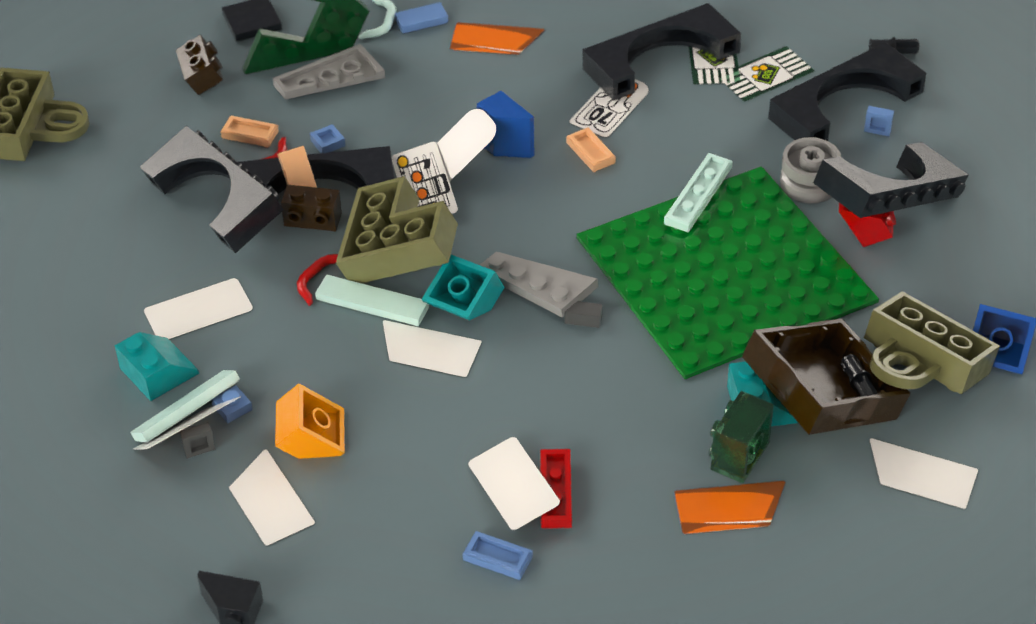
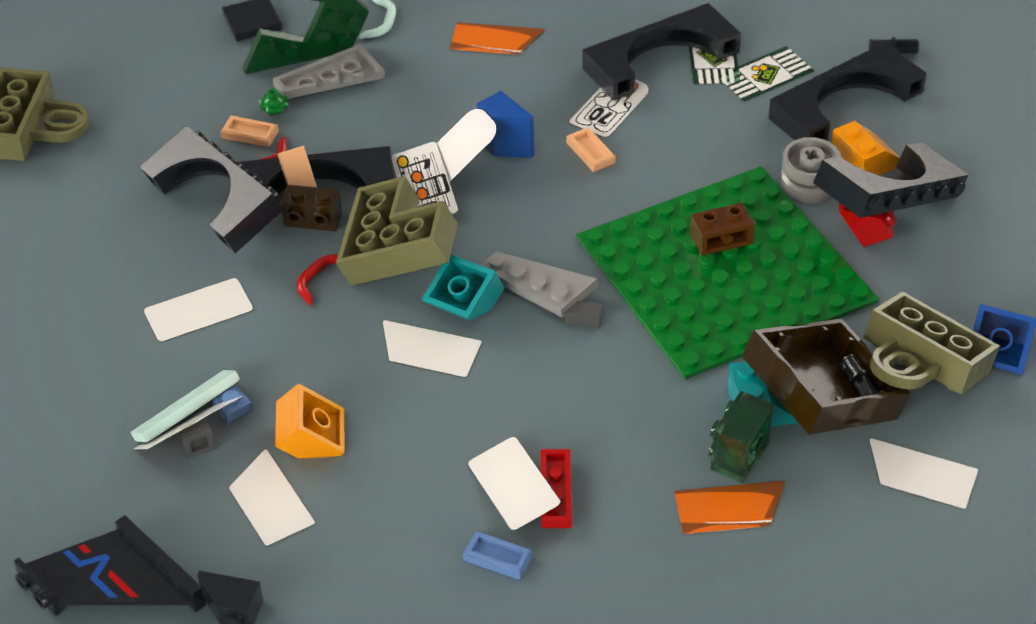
teal slope [114,332,199,401] -> none
dark brown brick [176,35,223,95] -> none
medium blue plate [310,124,345,153] -> none
light aqua tile [315,275,429,327] -> none
medium blue tile [395,2,448,34] -> none
light aqua tile [664,153,733,233] -> none
medium blue plate [864,106,894,137] -> none
none -> black piece [14,515,206,616]
none -> green plant [259,89,288,115]
none -> reddish brown brick [690,203,755,256]
none -> light orange slope [832,121,900,175]

